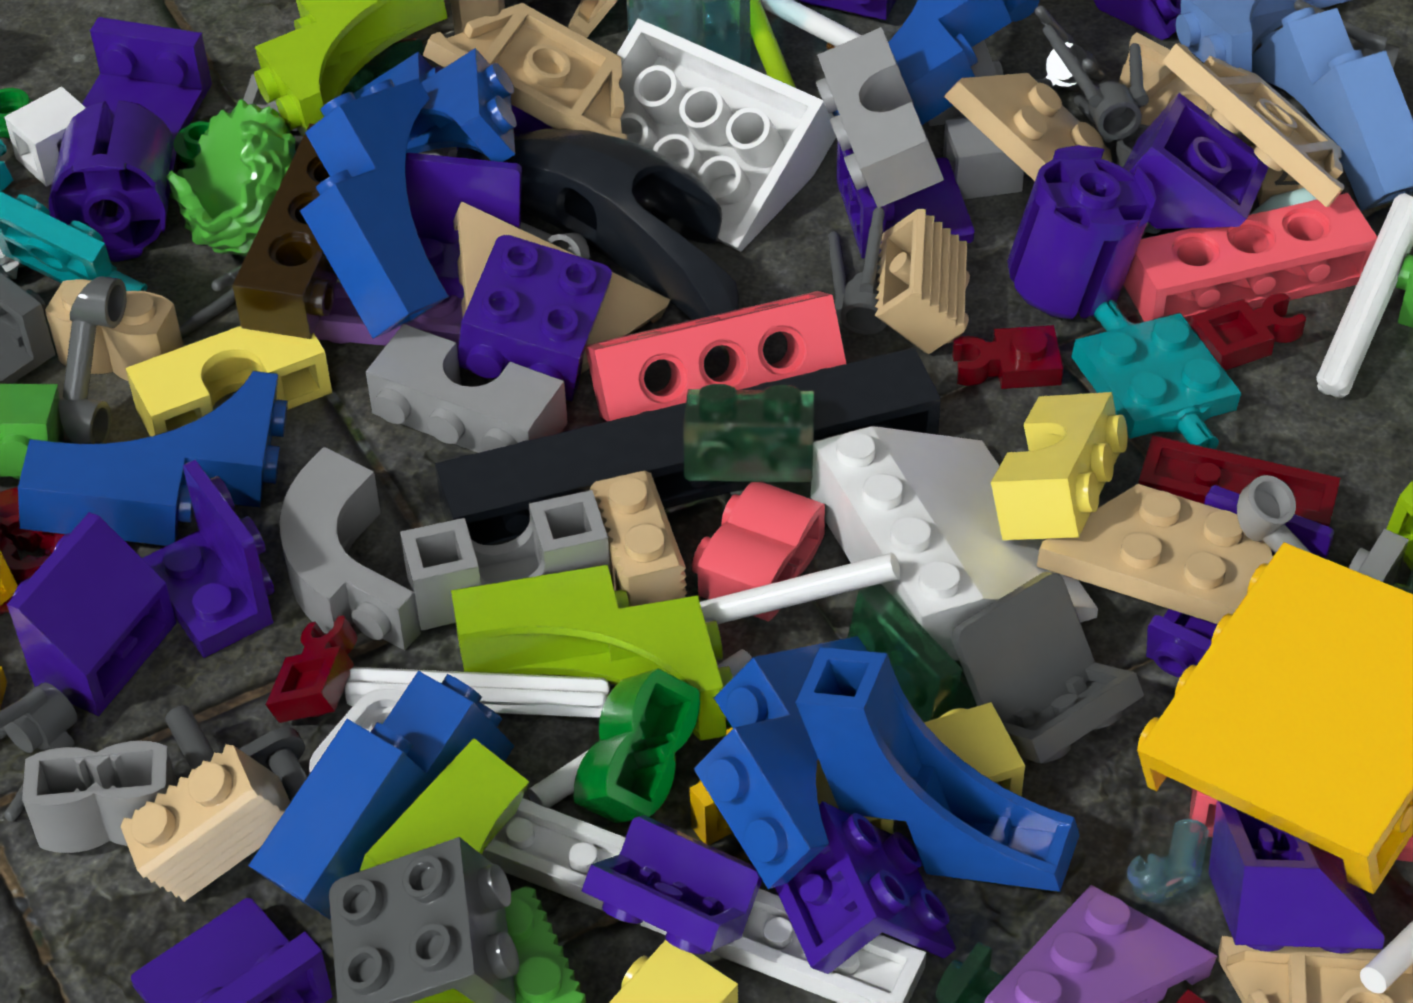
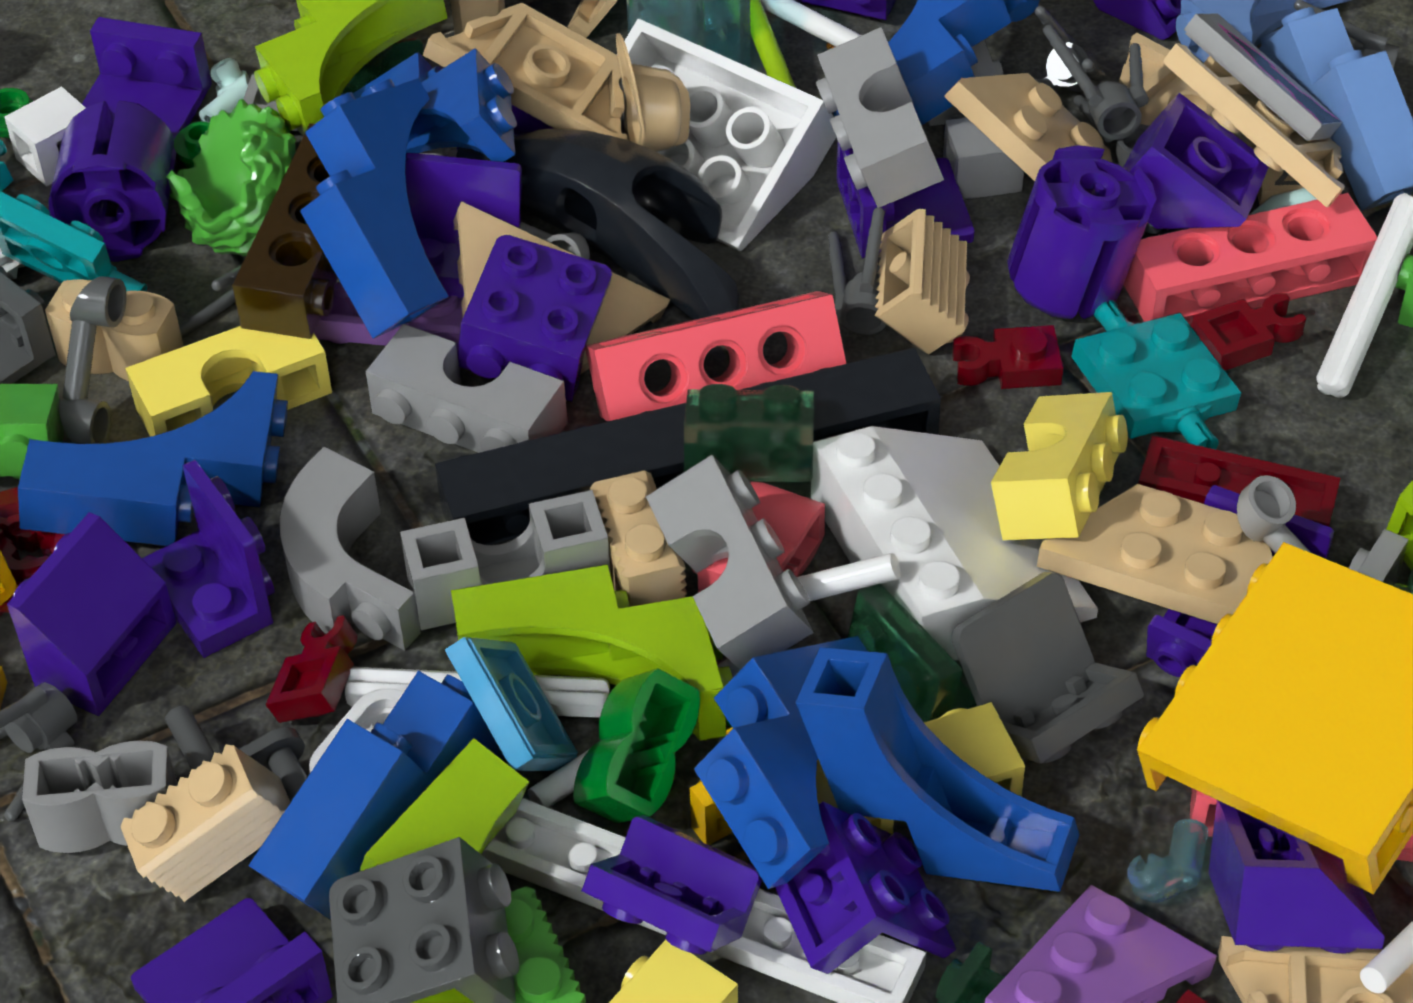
none -> light aqua arm [199,58,250,123]
none -> dark azure tile [445,637,578,771]
none -> tan piece [616,33,691,152]
none -> light grey arch [646,455,814,670]
none -> light grey tile [1184,13,1343,141]

